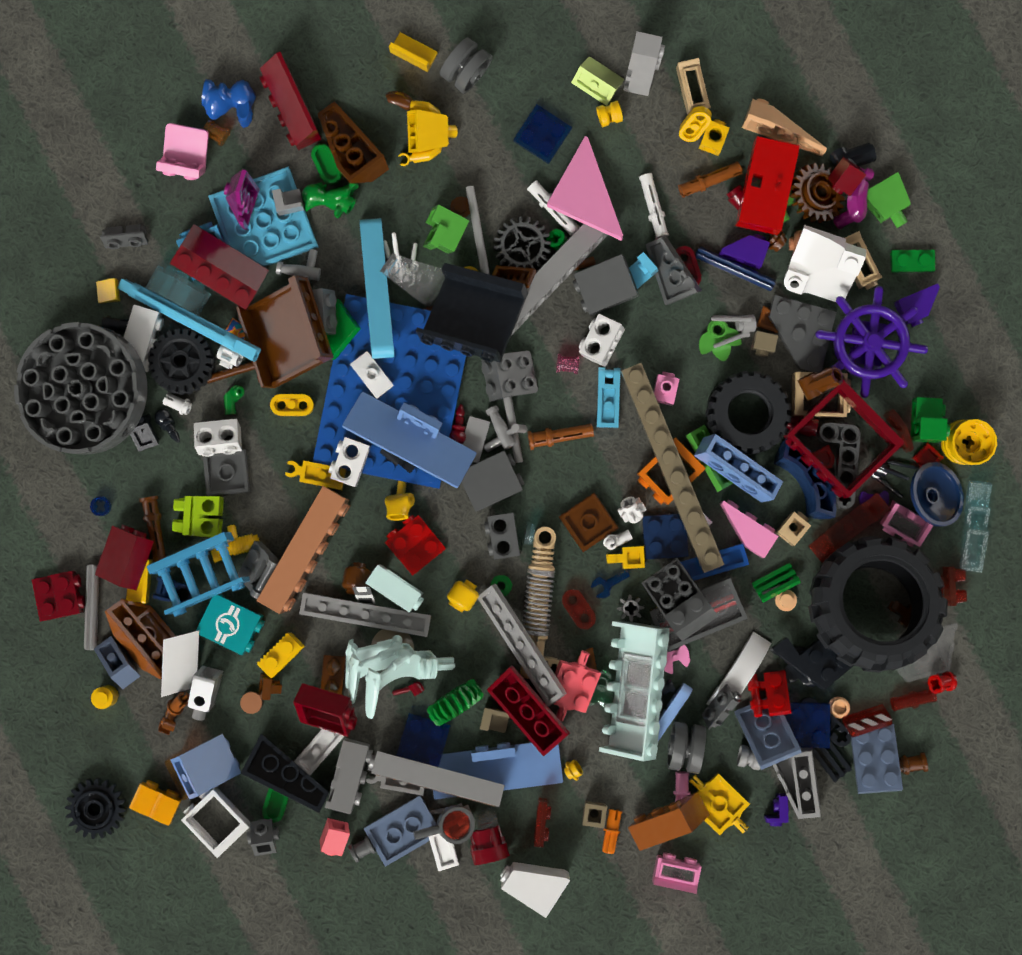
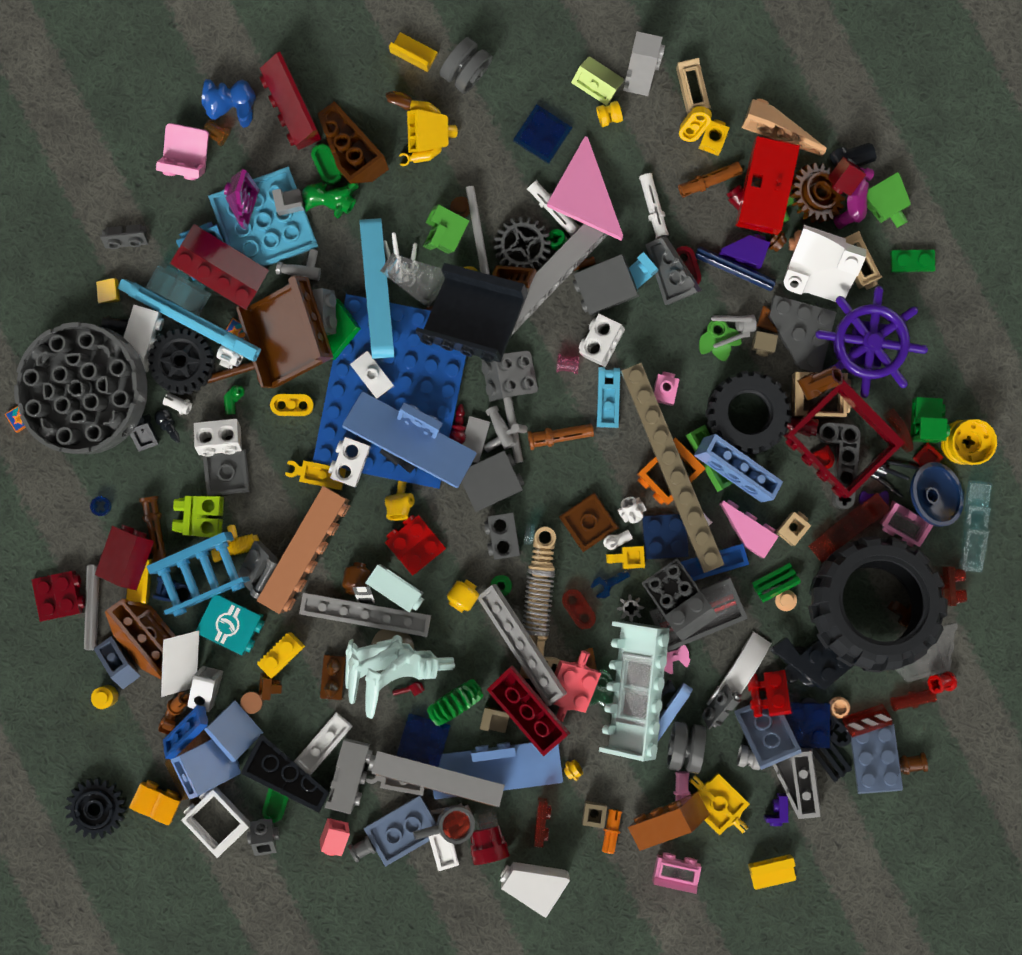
dark red window [293,683,357,737] -> none
dark blue brick [774,439,836,519] -> none
dark purple slope [894,284,940,328] -> none
none -> tile [5,406,26,433]
none -> blue plate [163,705,208,760]
none -> medium blue tile [204,700,263,762]
none -> yellow panel [748,854,796,890]

